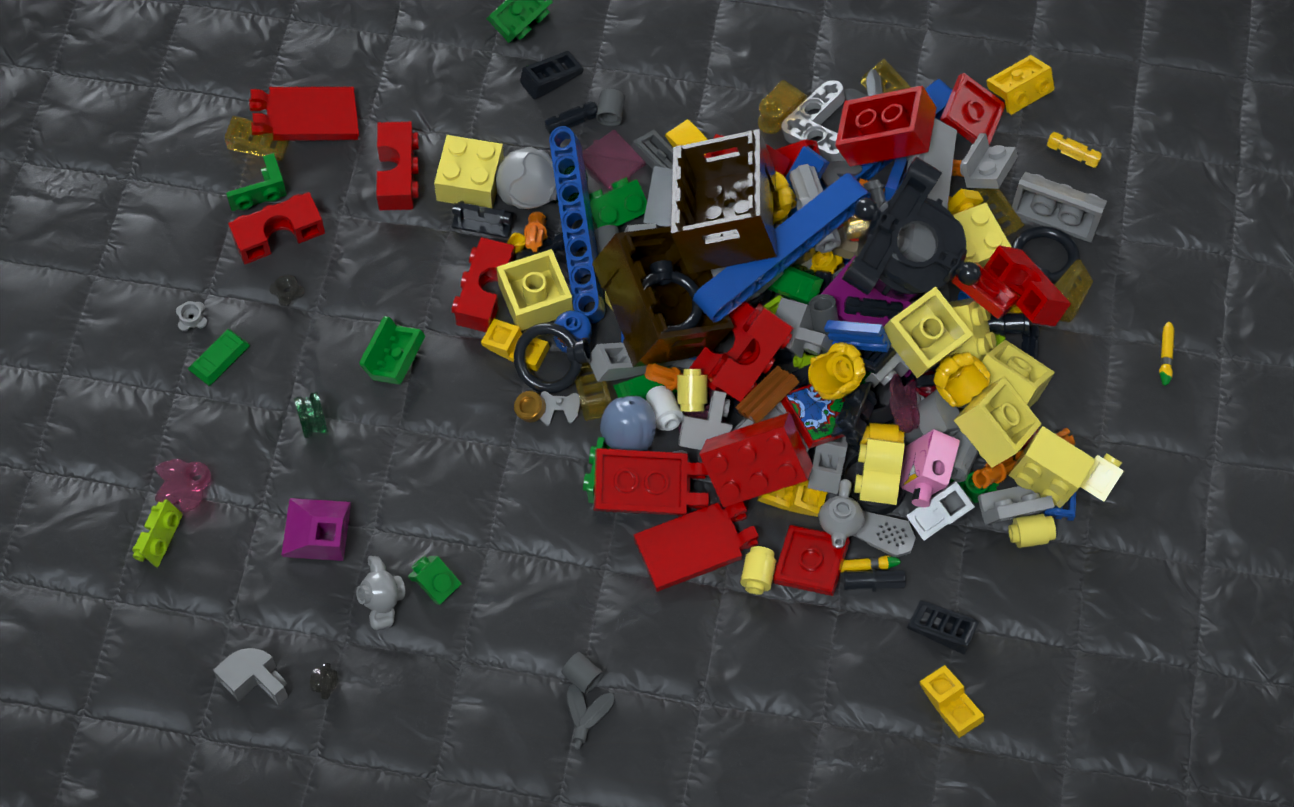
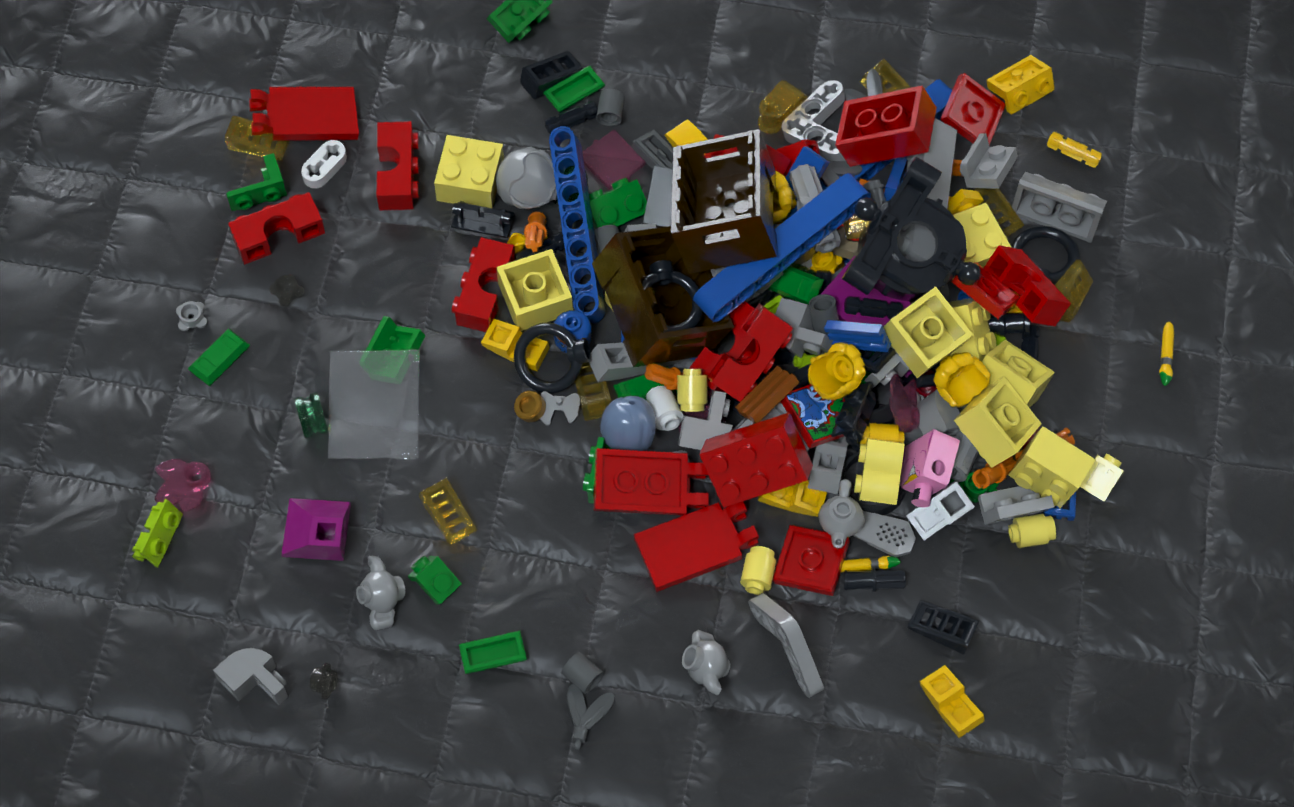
none -> white beam [301,140,347,188]
none -> clear piece [328,349,420,459]
none -> clear yellow slope [419,478,477,546]
none -> green tile [459,631,527,674]
none -> green tile [543,65,605,113]
none -> light grey piece [682,630,730,695]
none -> light grey beam [748,593,824,698]

